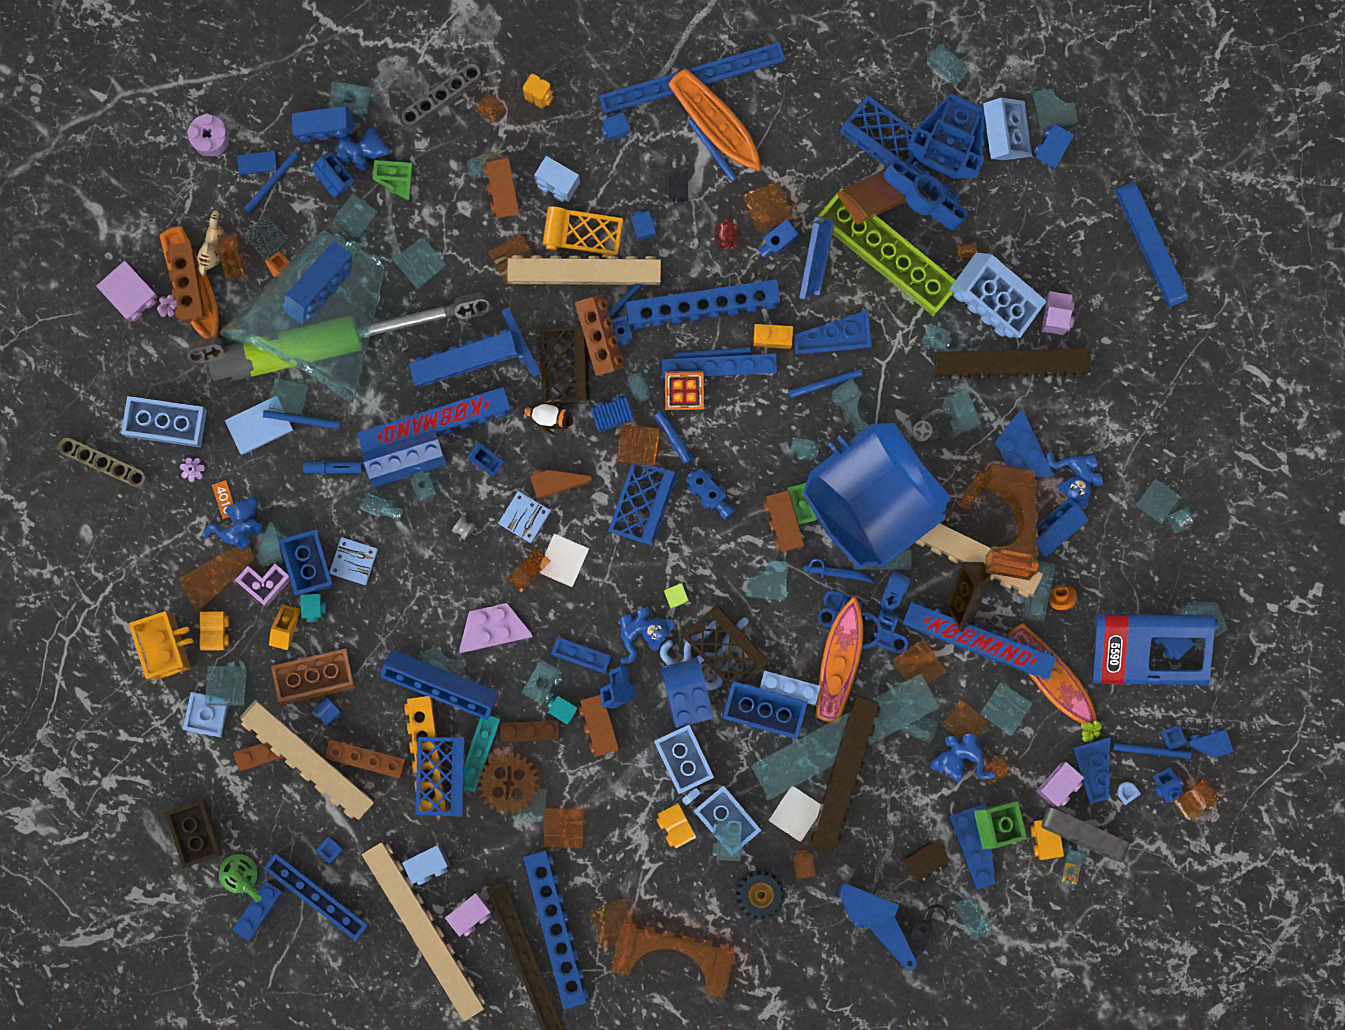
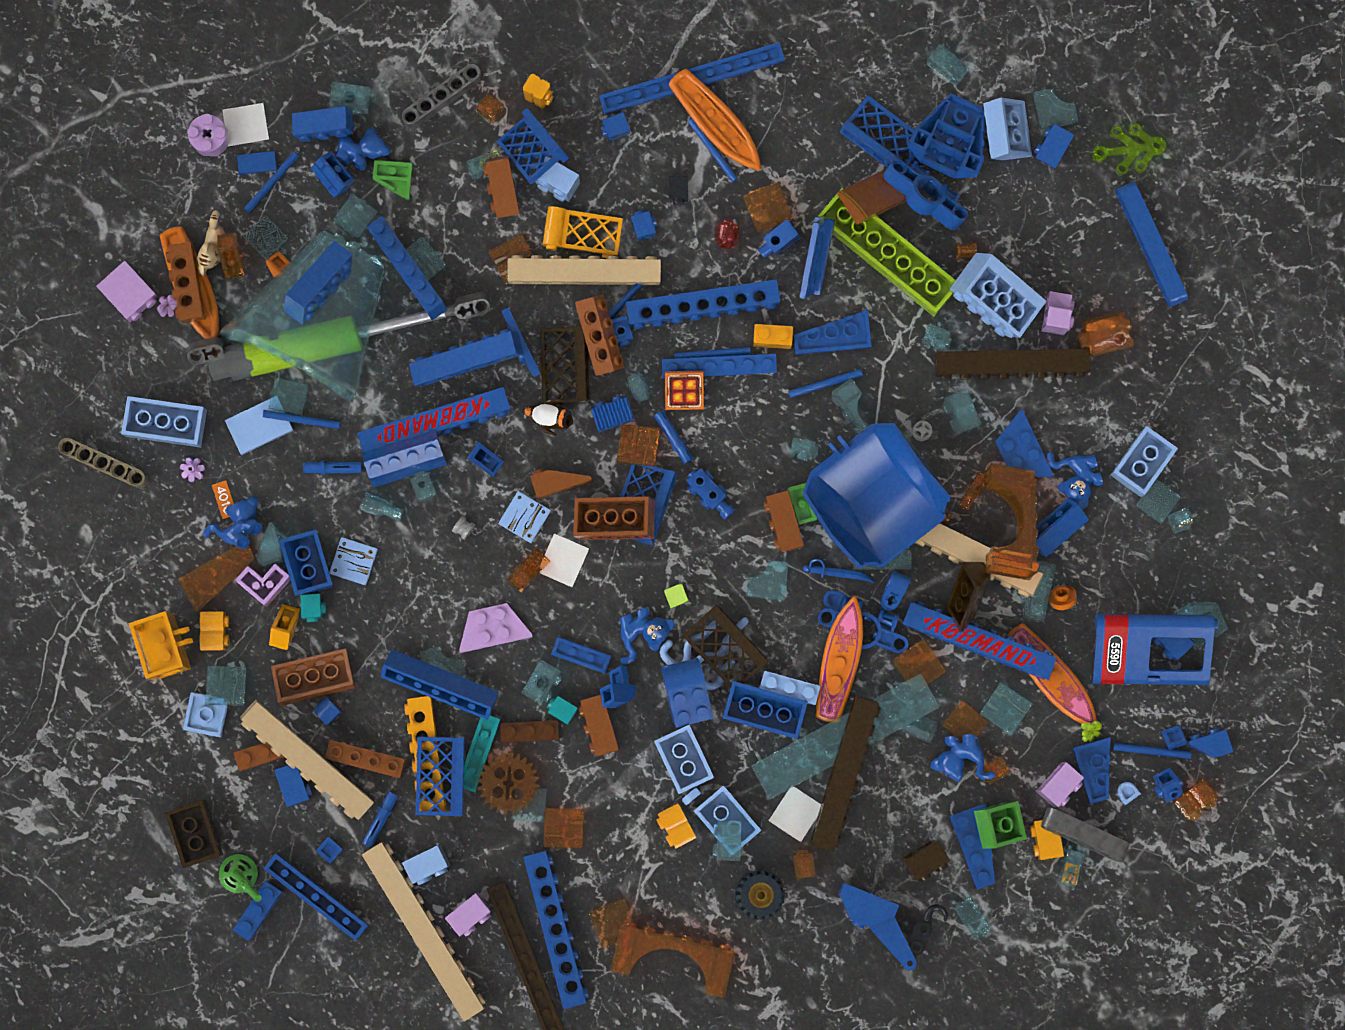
none -> white sticker [222,103,269,146]
none -> blue brick [274,765,313,807]
none -> blue pin [362,791,399,848]
none -> blue brick [367,216,448,320]
none -> blue fence [496,108,569,184]
none -> dark orange brick [573,496,655,540]
none -> clear orange cylinder [1078,311,1134,357]
none -> clear neon green plant [1092,123,1166,175]
none -> light blue brick [1110,426,1178,497]

